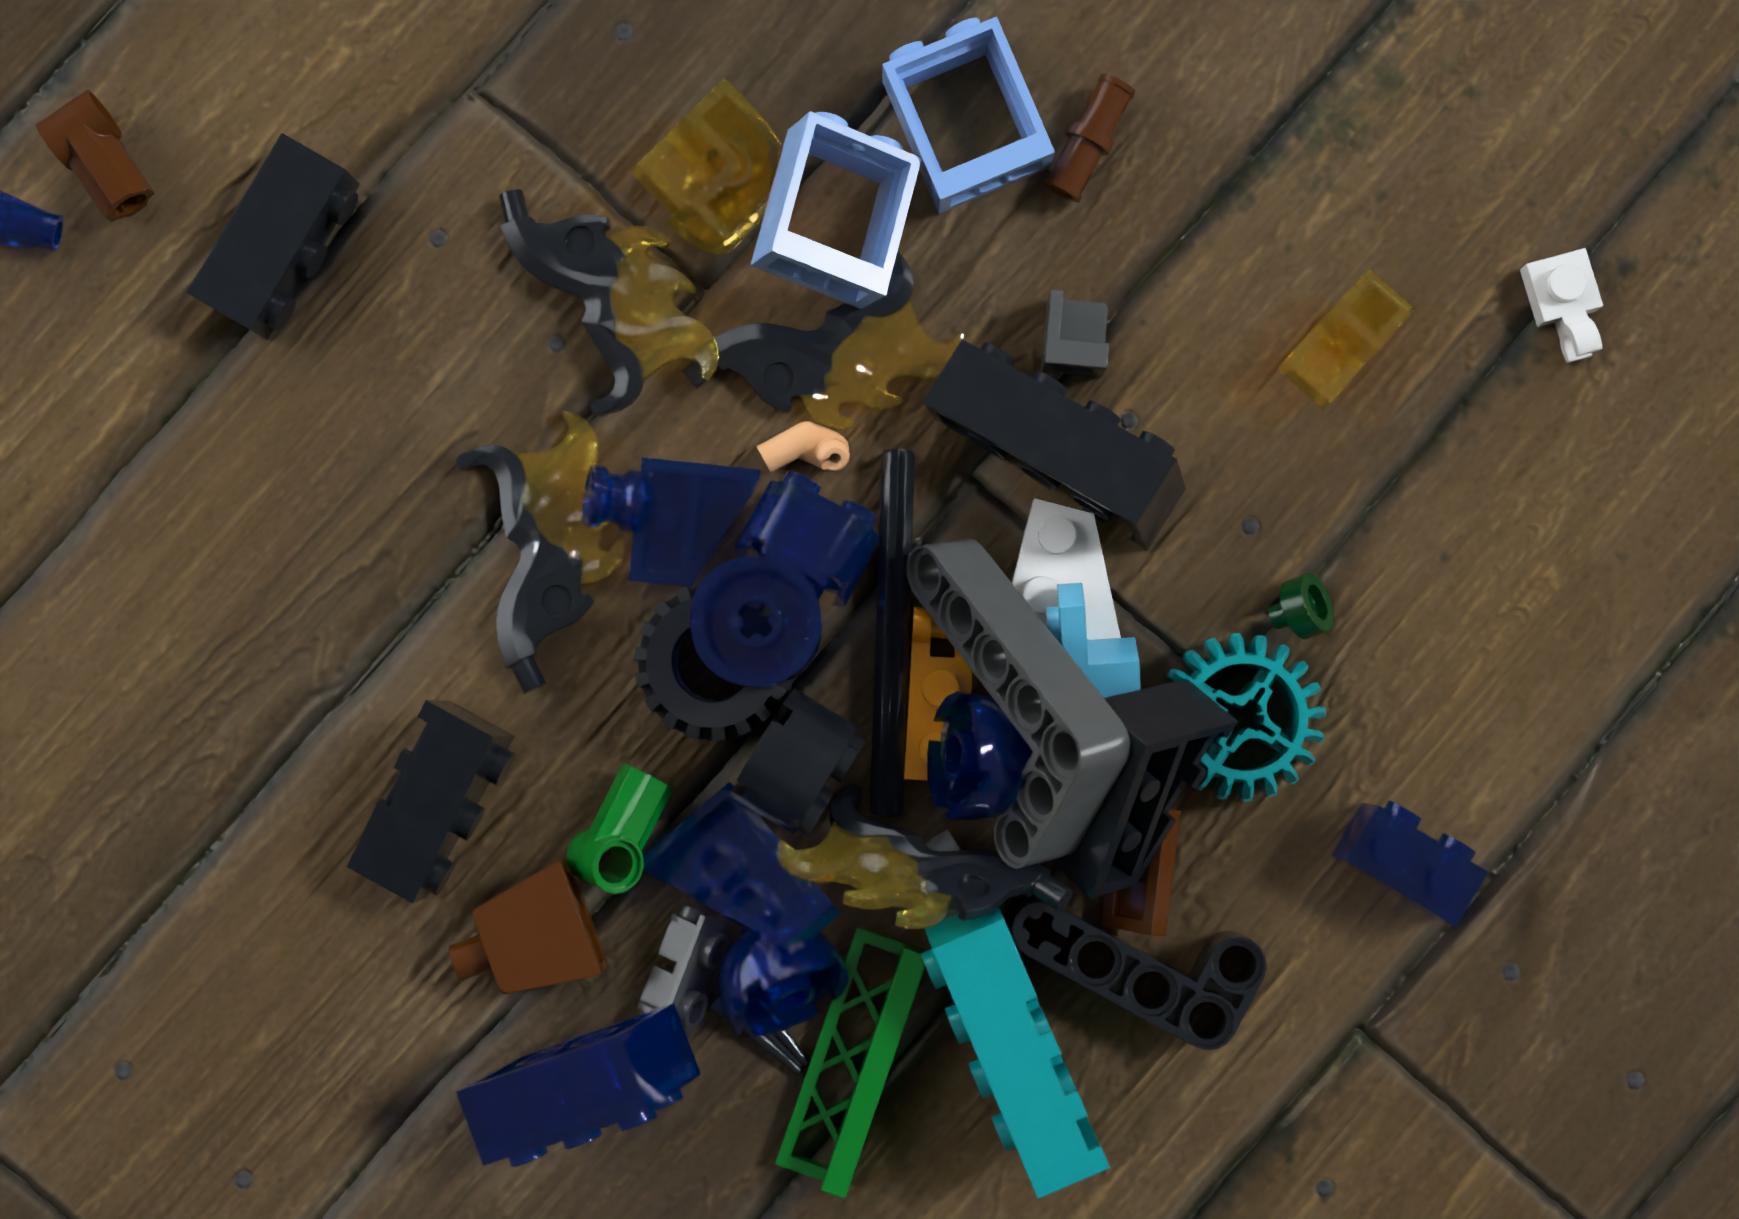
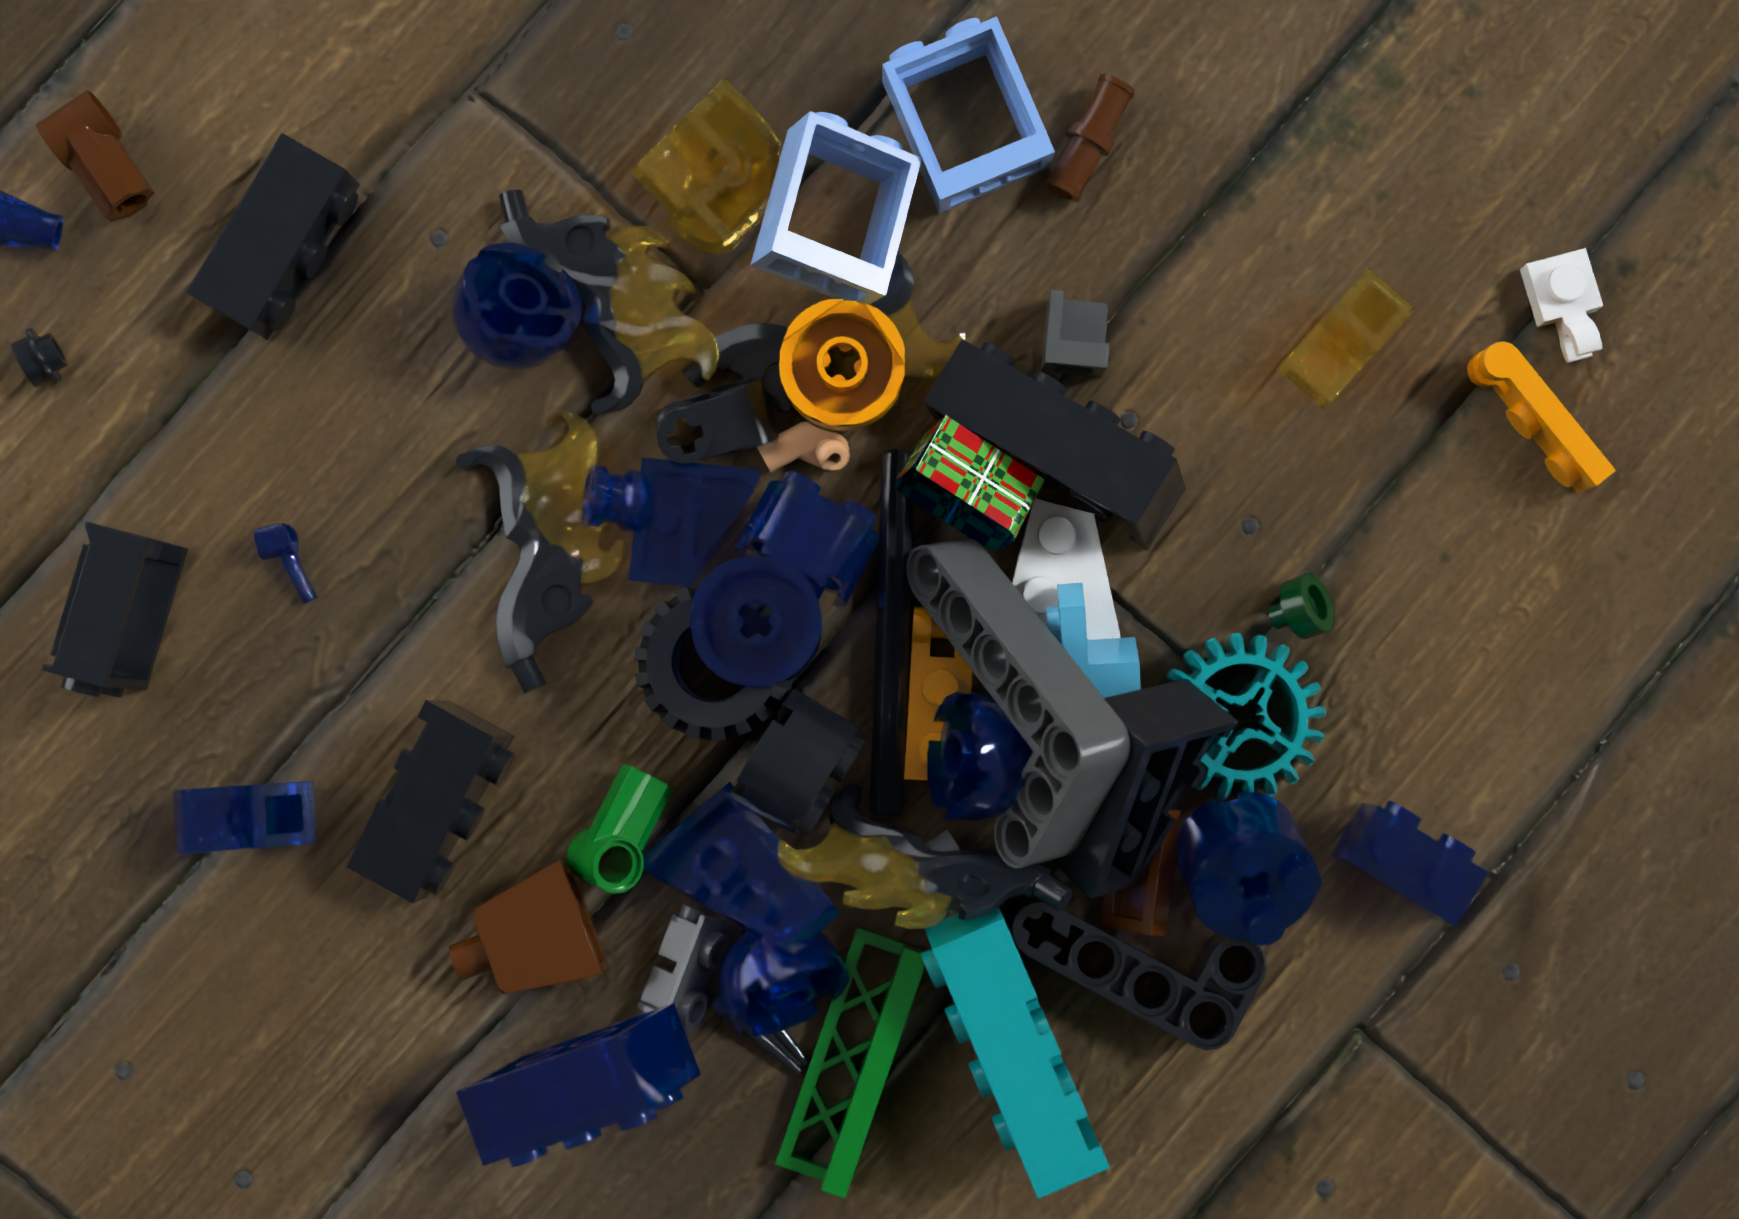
none -> black plate [11,328,68,387]
none -> black window [42,521,188,698]
none -> clear blue brick [173,781,316,854]
none -> clear blue hand [254,523,318,604]
none -> clear blue cylinder [452,242,581,370]
none -> black piece [656,376,779,464]
none -> light orange brick [779,299,906,431]
none -> piece [894,415,1045,551]
none -> clear blue brick [1177,792,1322,946]
none -> light orange plate [1467,341,1616,492]

